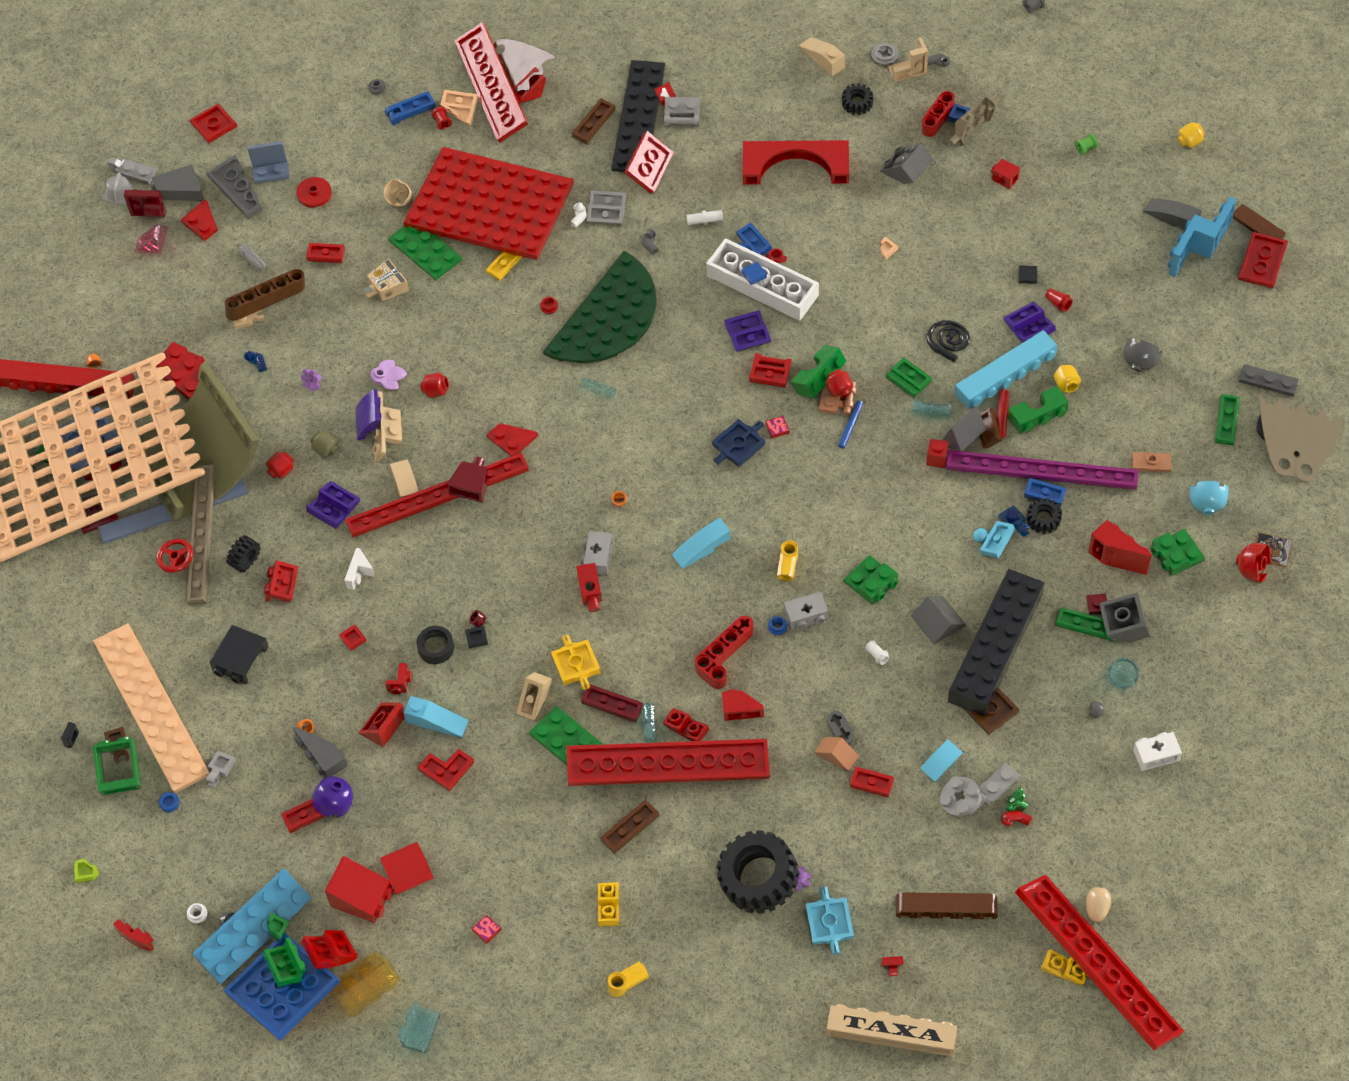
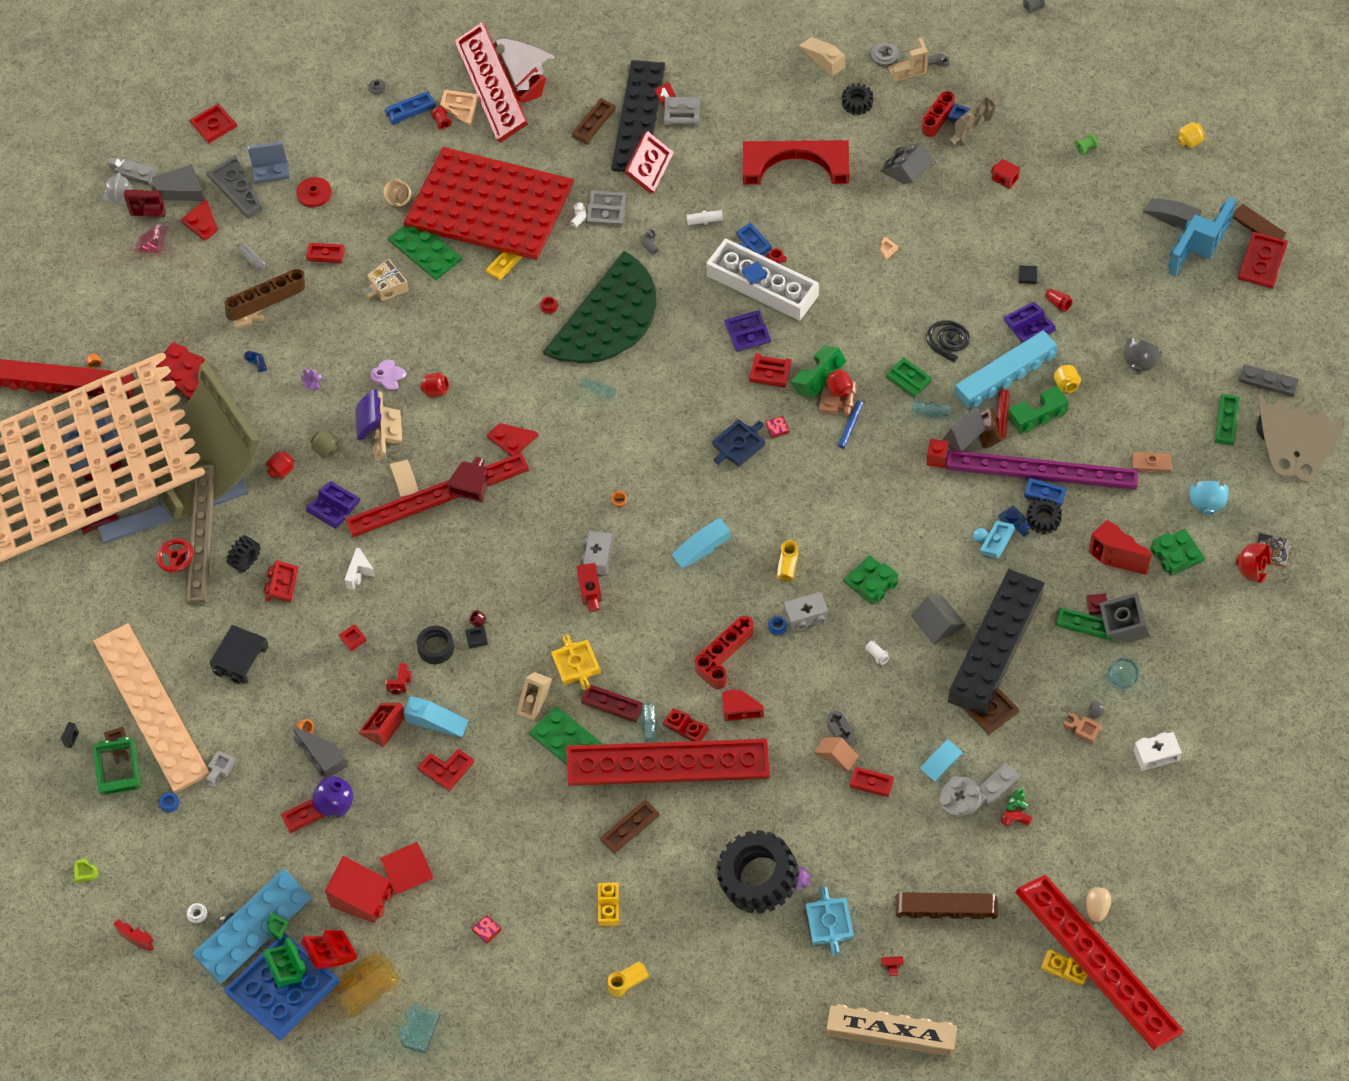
none -> nougat plate [1063,713,1102,744]

